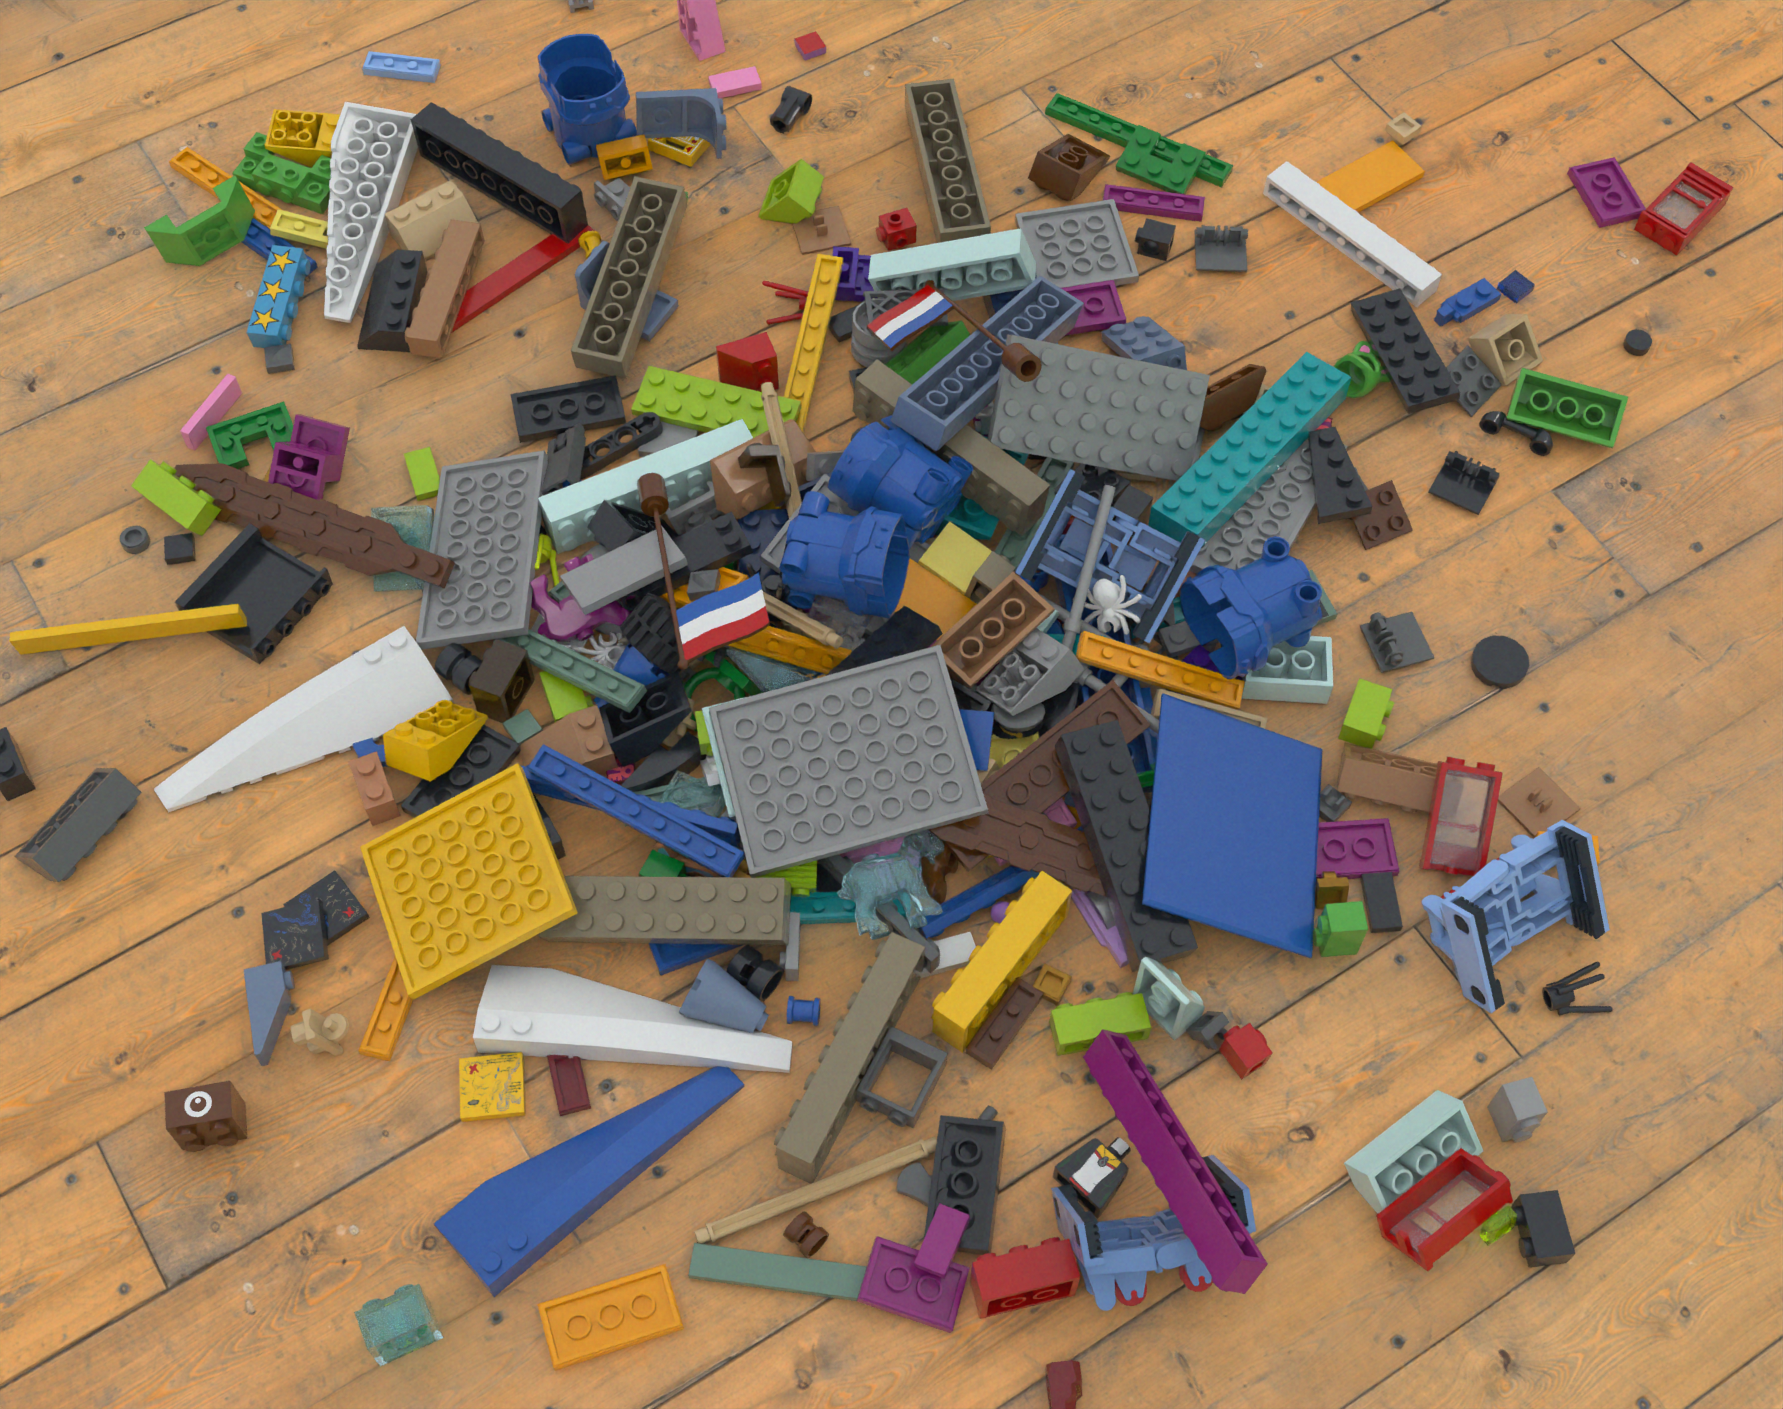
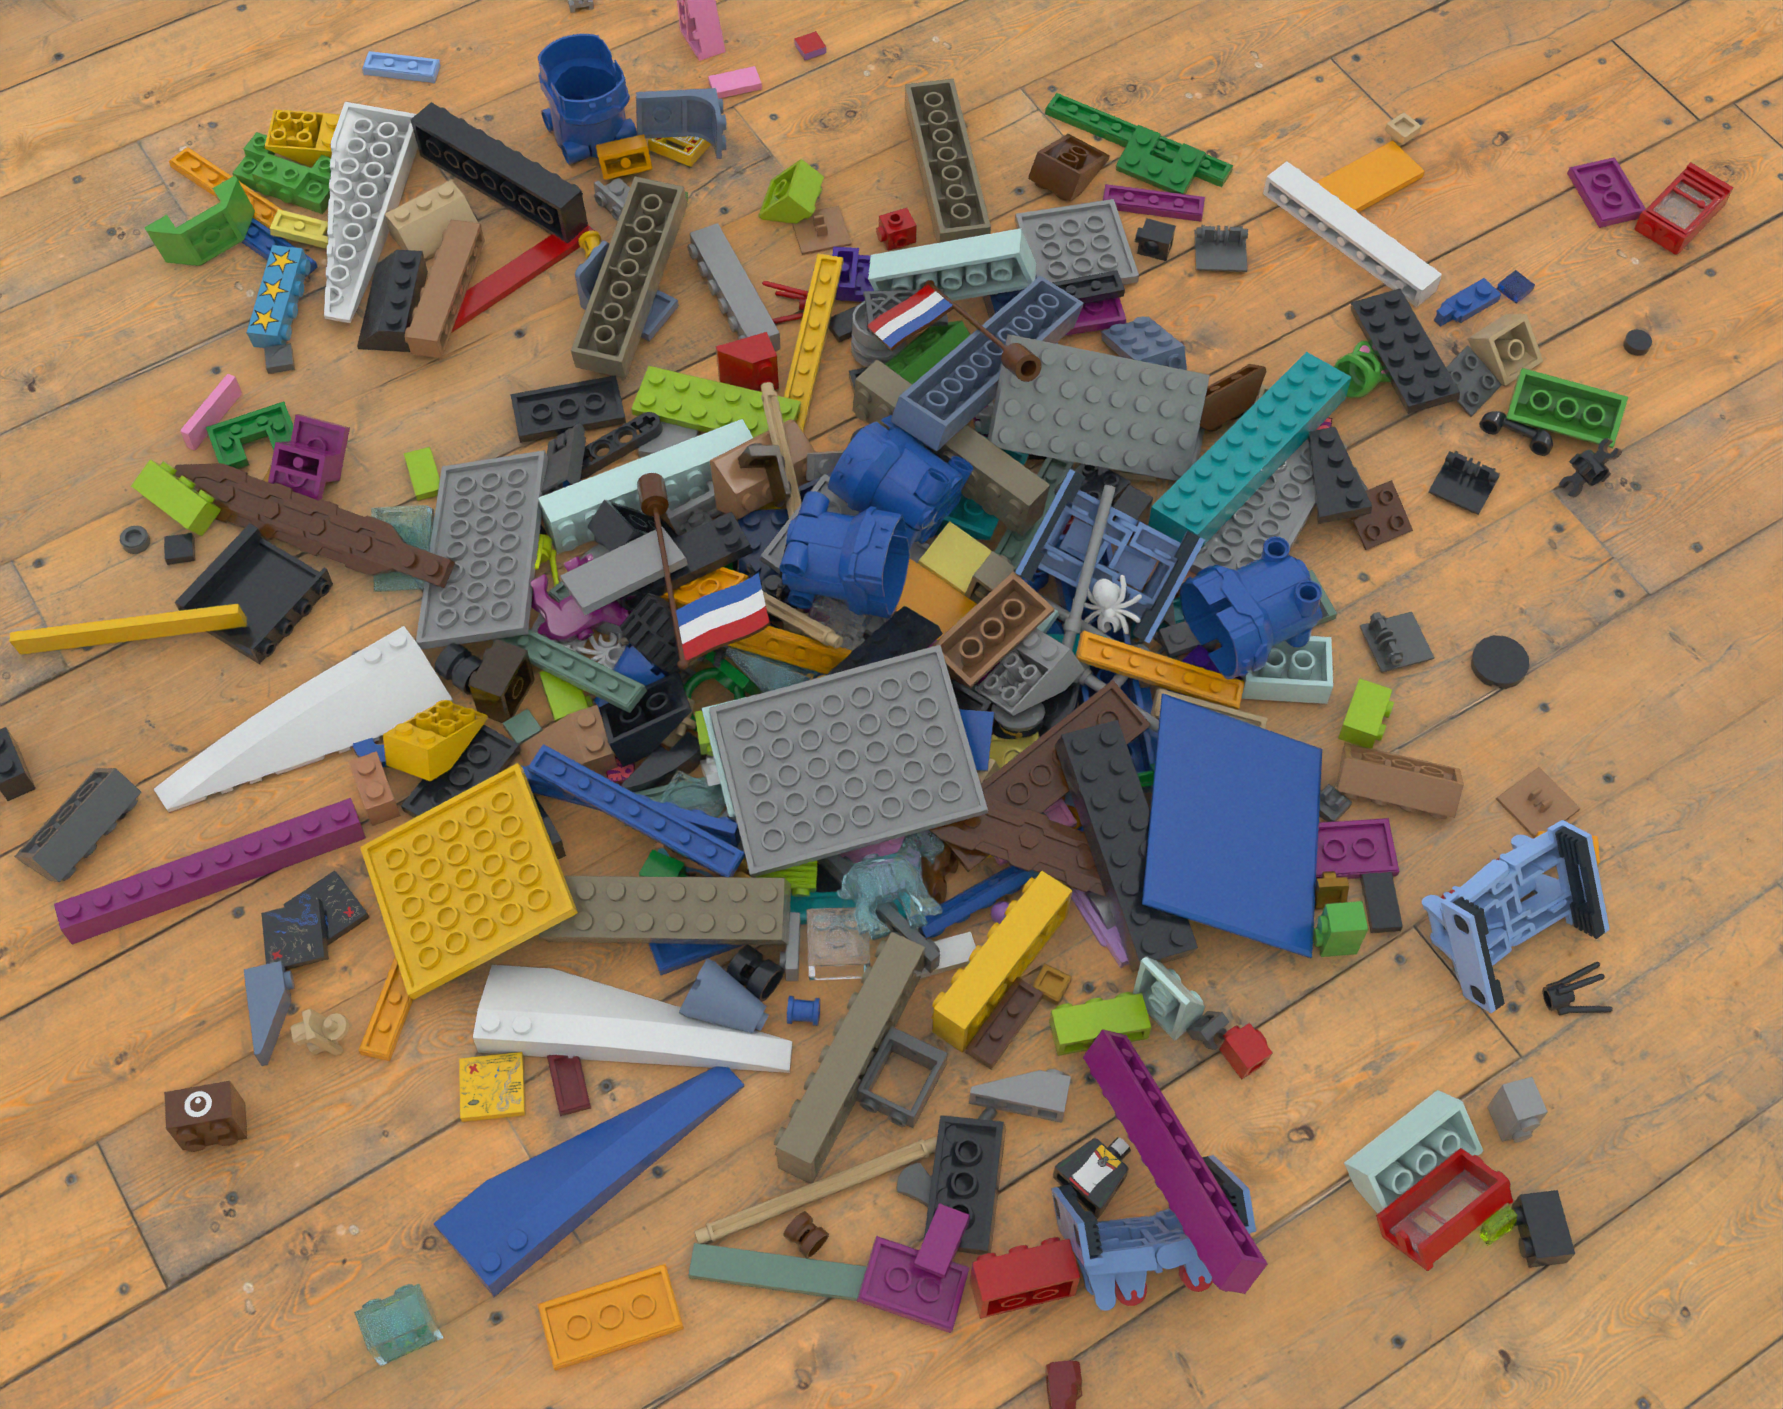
dark grey tile [687,569,721,600] -> none
black piece [770,86,812,134] -> none
clear door [1419,757,1503,876] -> none
none -> magenta brick [54,798,366,945]
none -> light grey brick [688,223,780,351]
none -> clear brick [807,907,870,980]
none -> light grey slope [969,1069,1071,1123]
none -> black plate [1052,270,1125,304]
none -> black pin [1559,438,1622,498]

